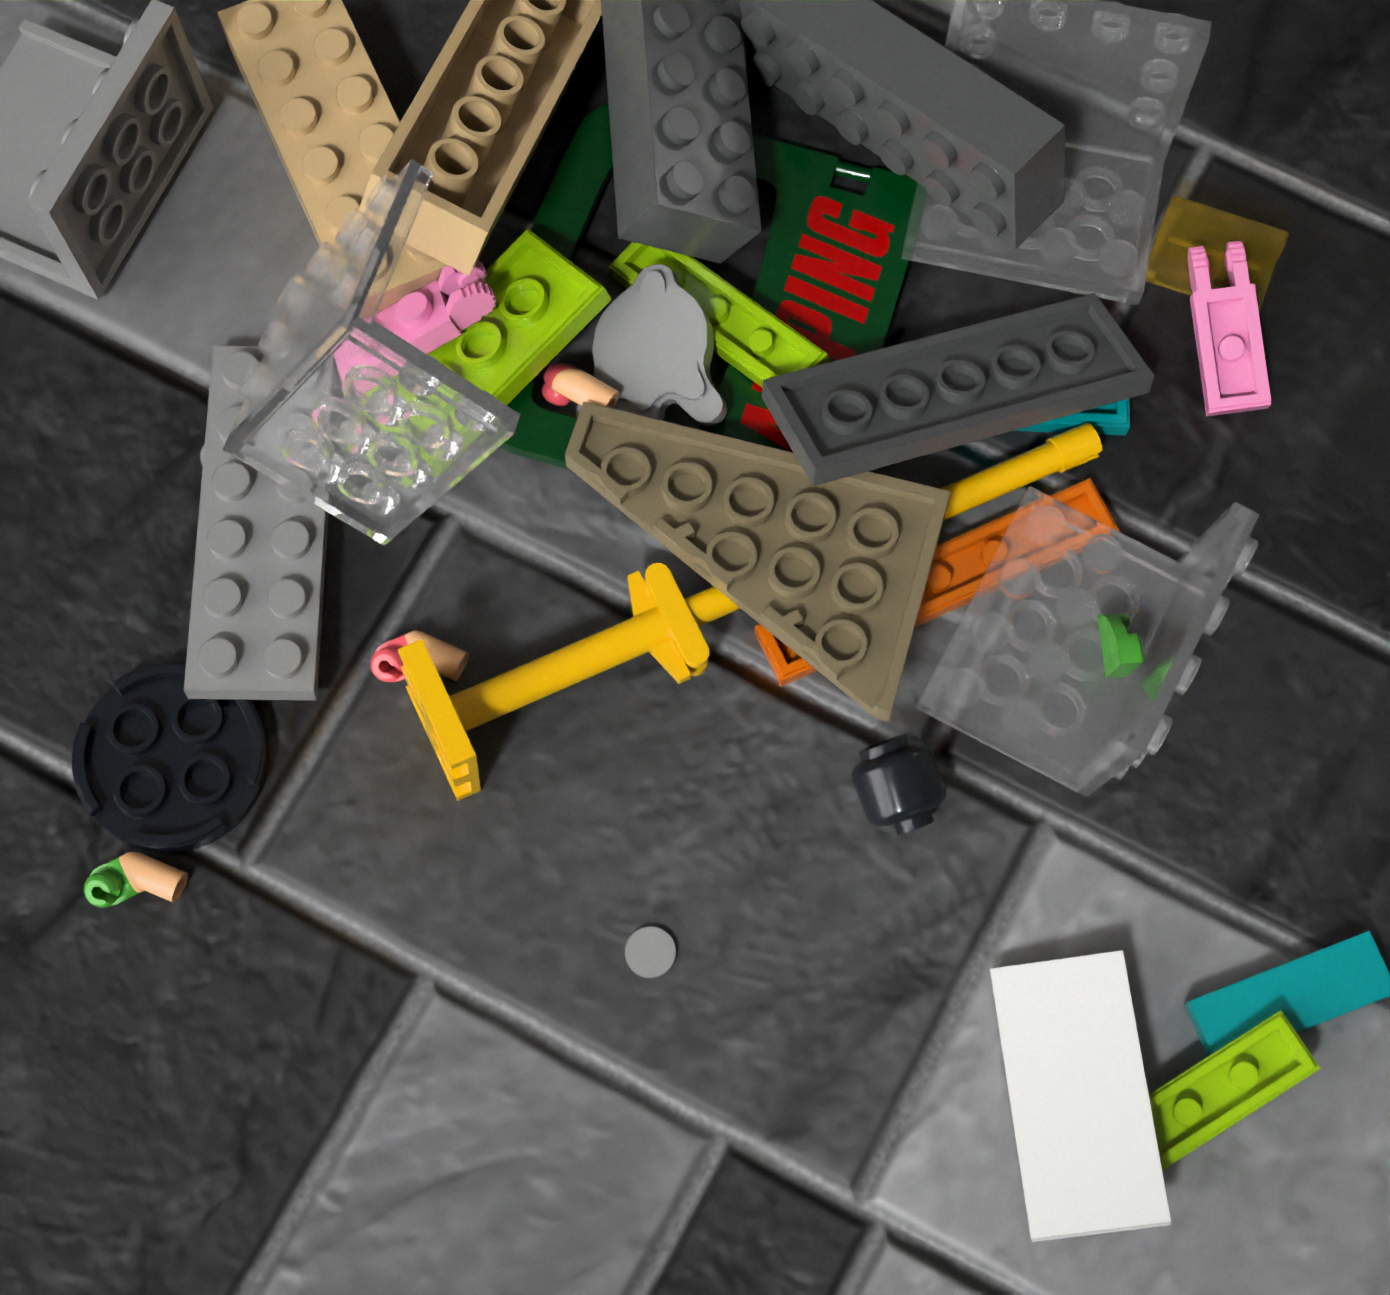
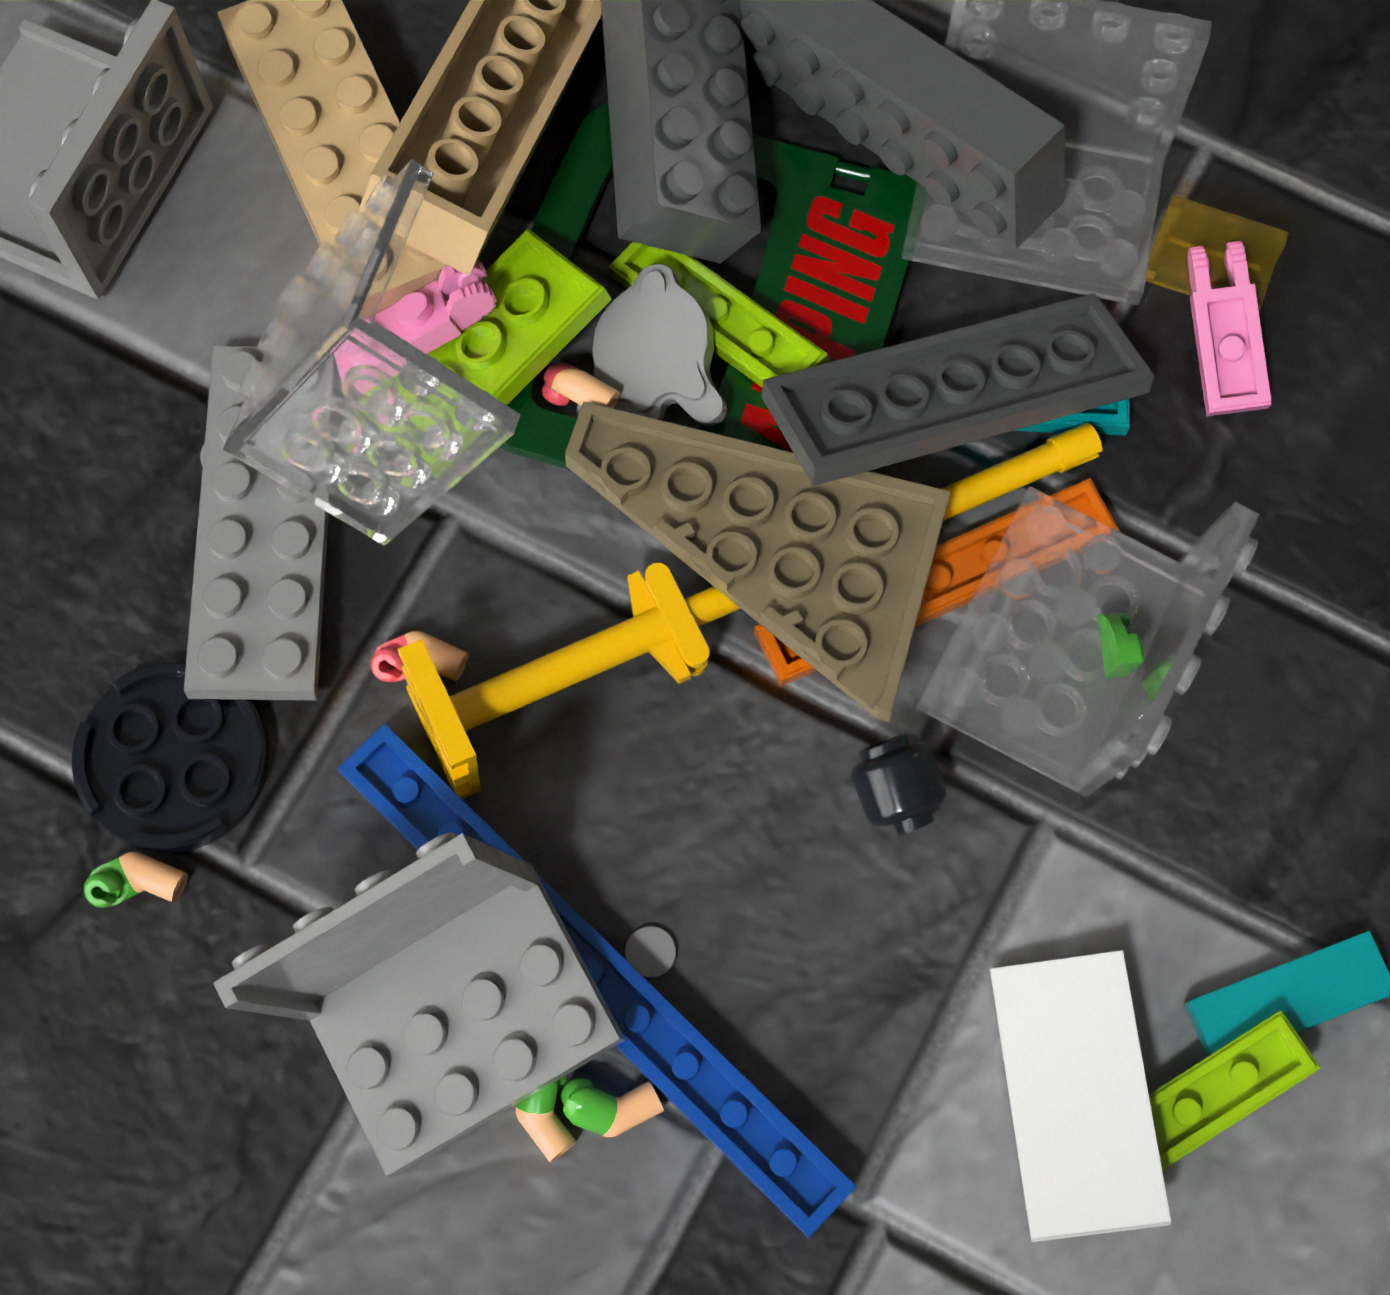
none -> light grey bracket [213,833,626,1177]
none -> blue plate [337,723,857,1238]
none -> light nougat arm [515,1074,576,1163]
none -> arm [560,1077,664,1137]

